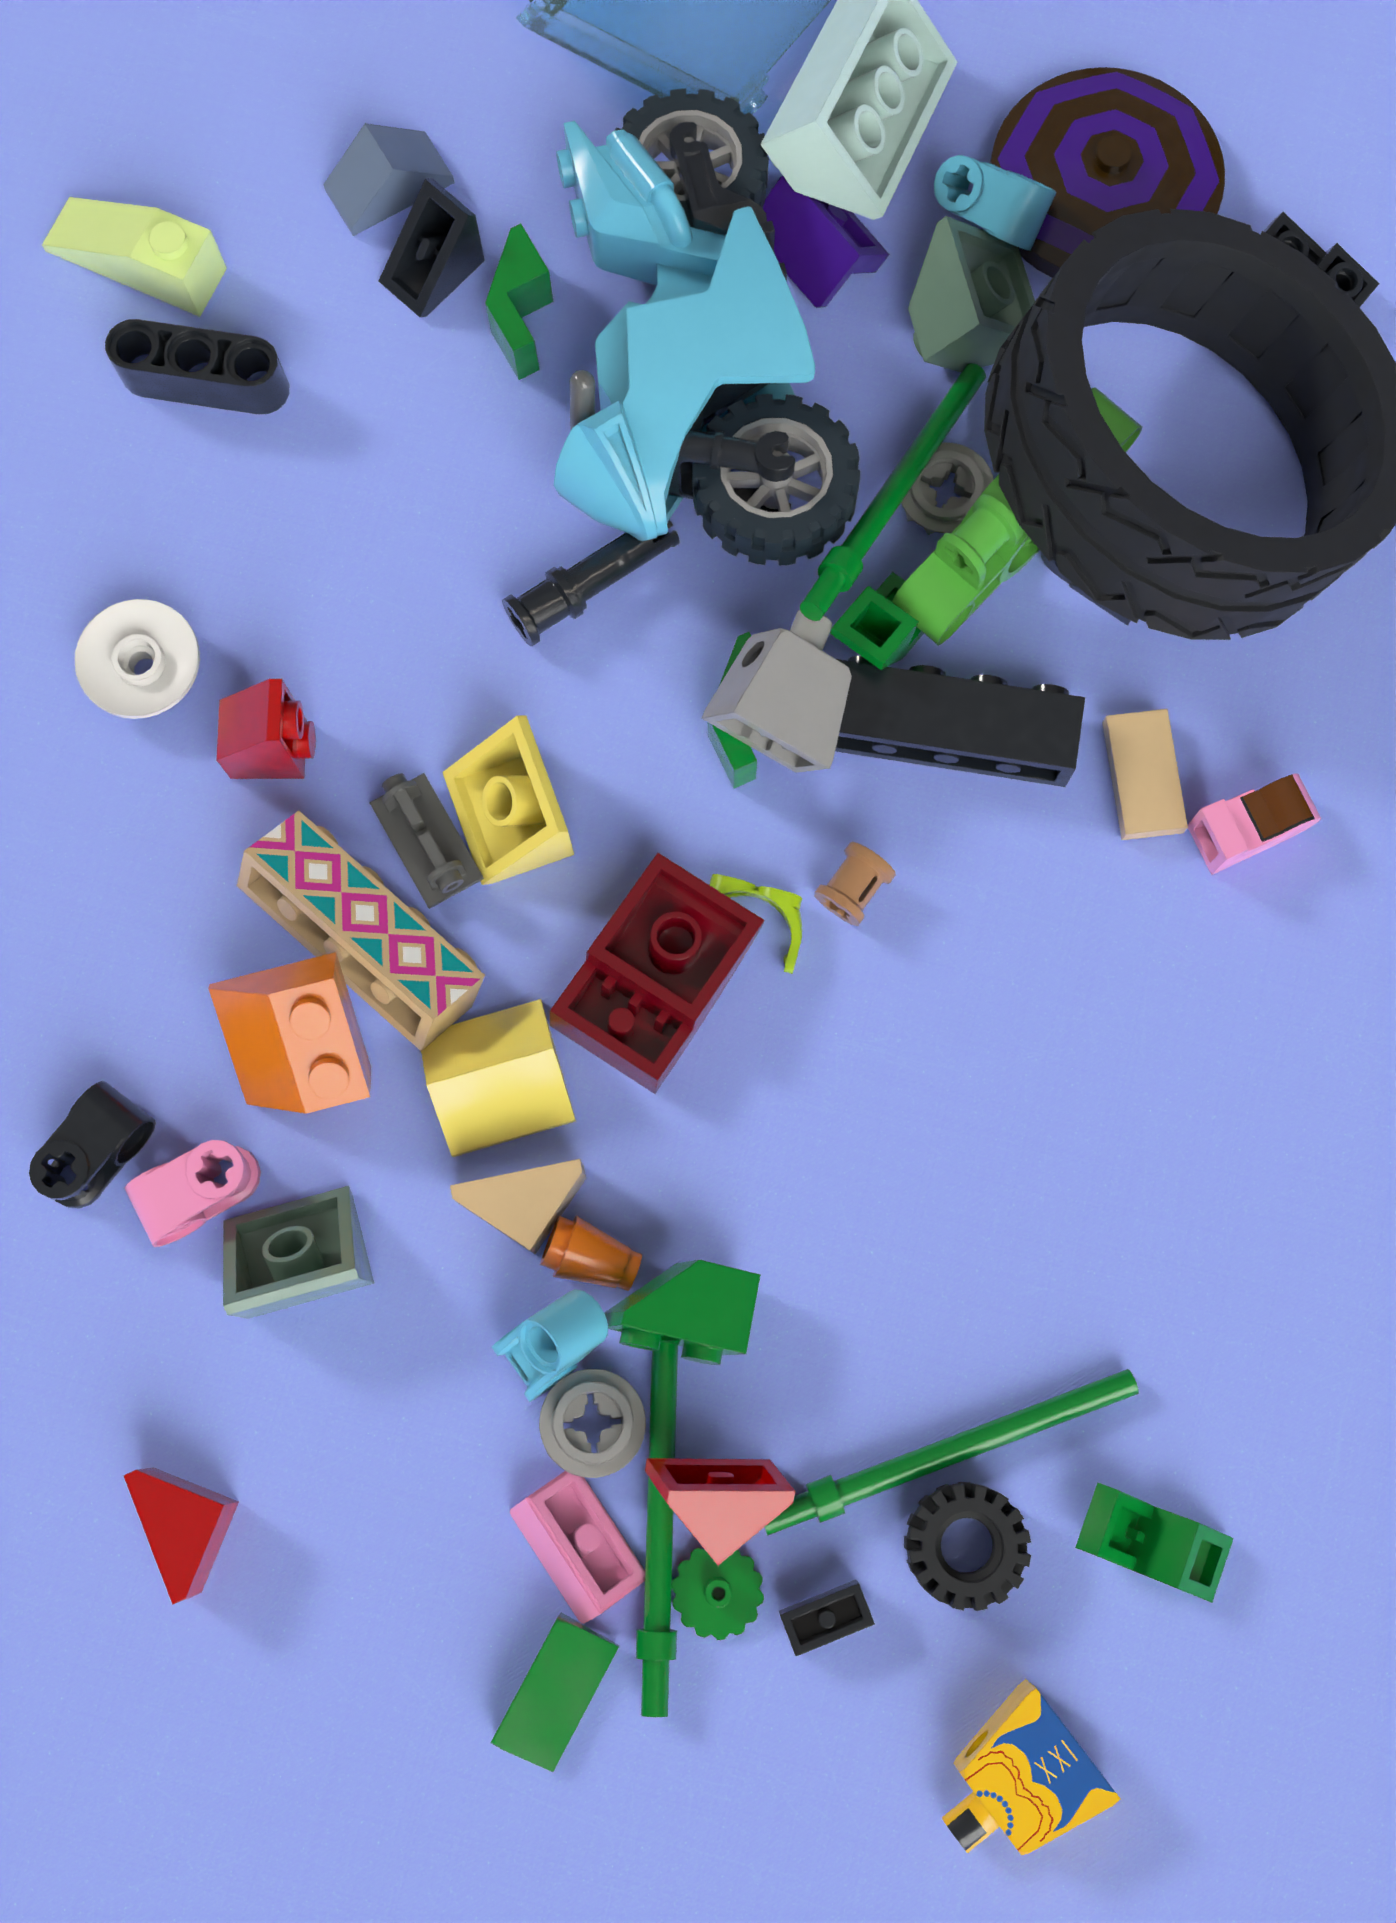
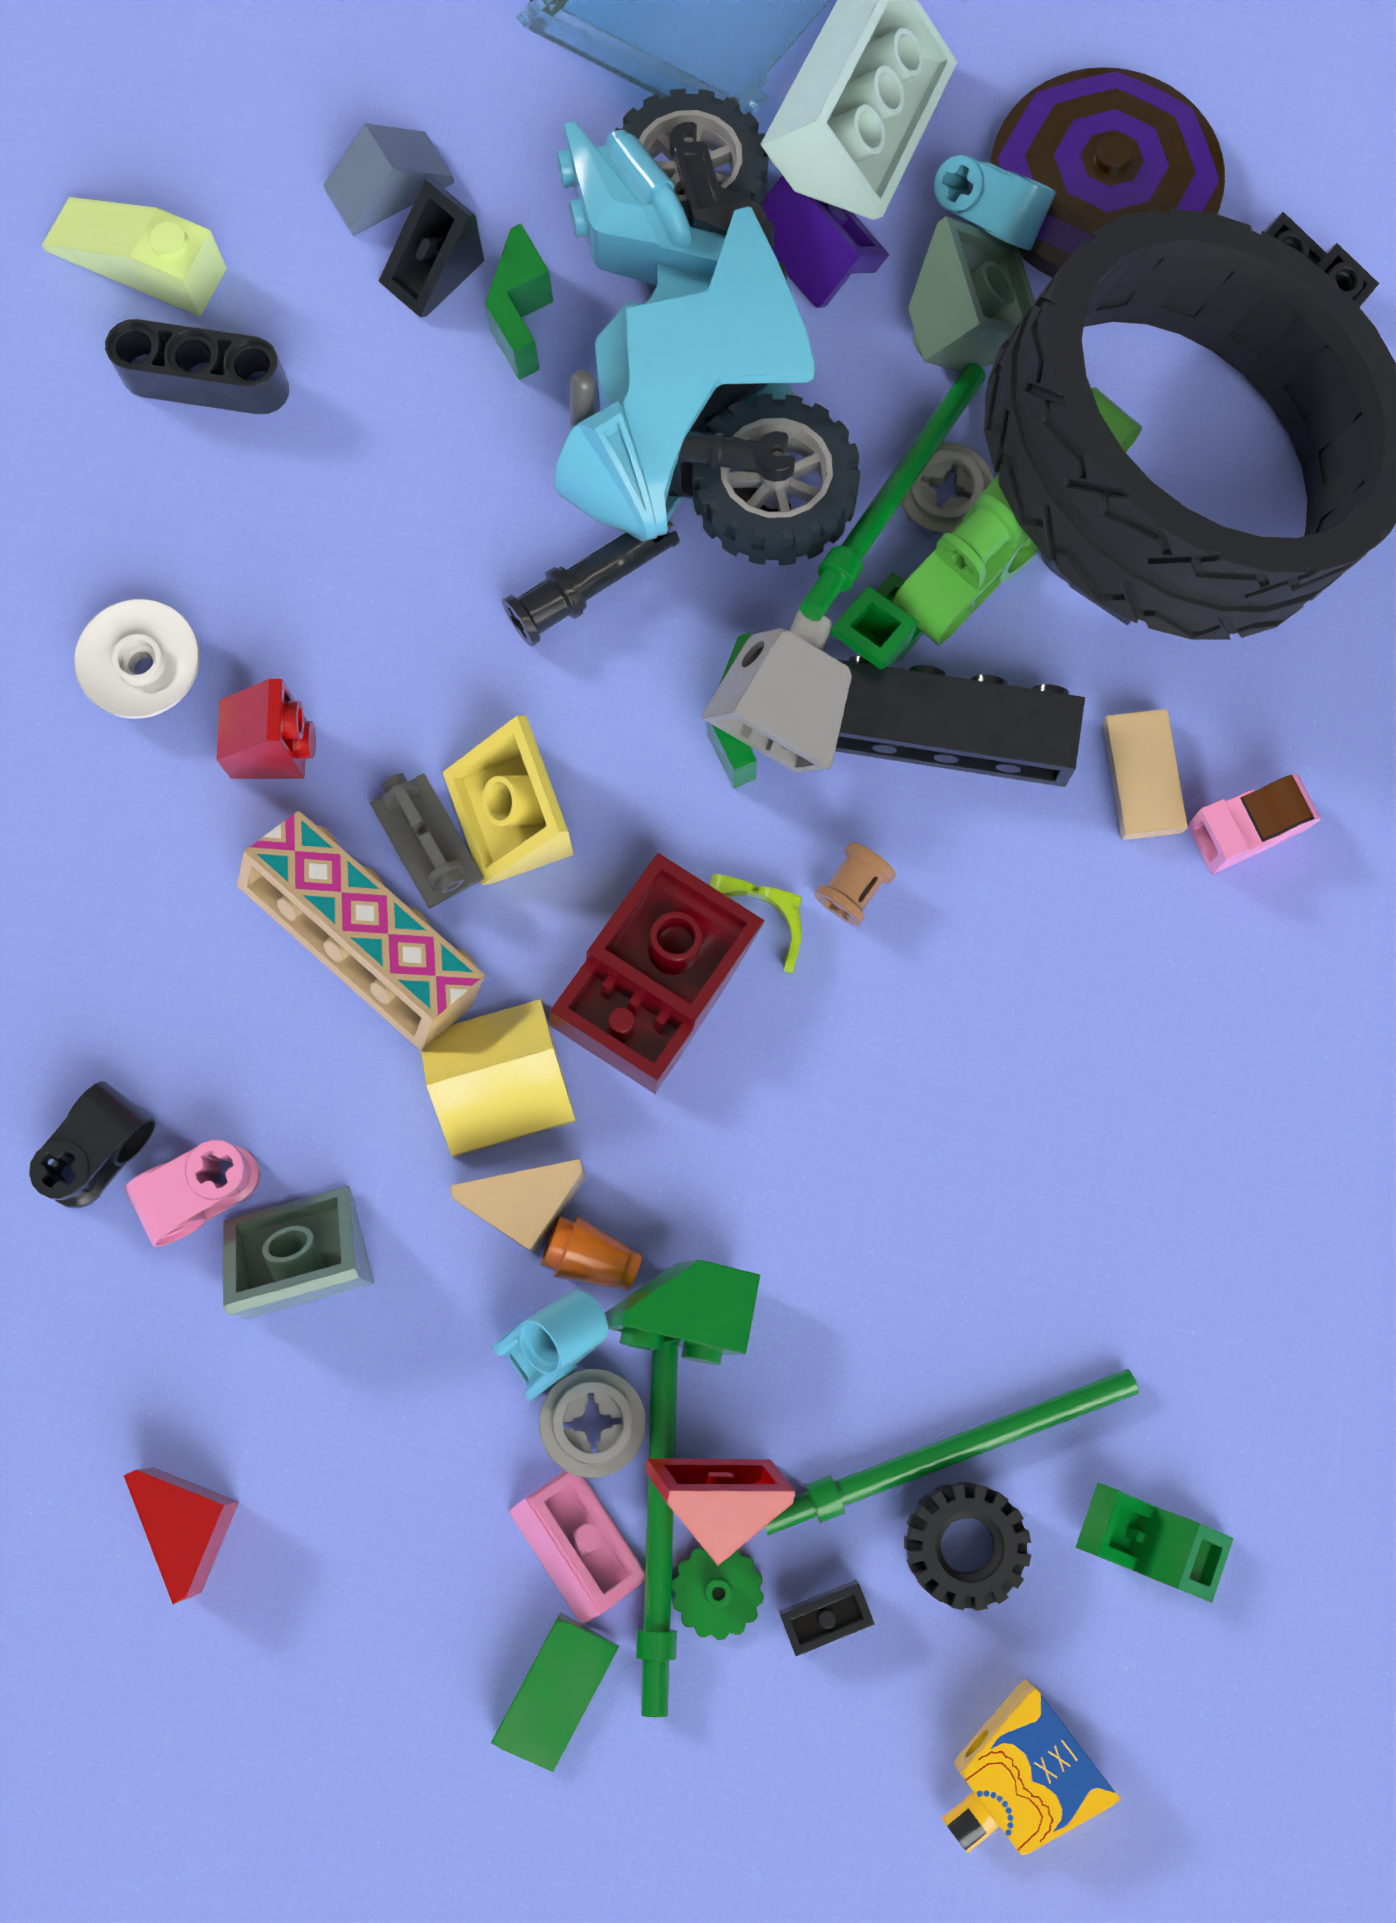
slope [208,952,371,1114] -> none

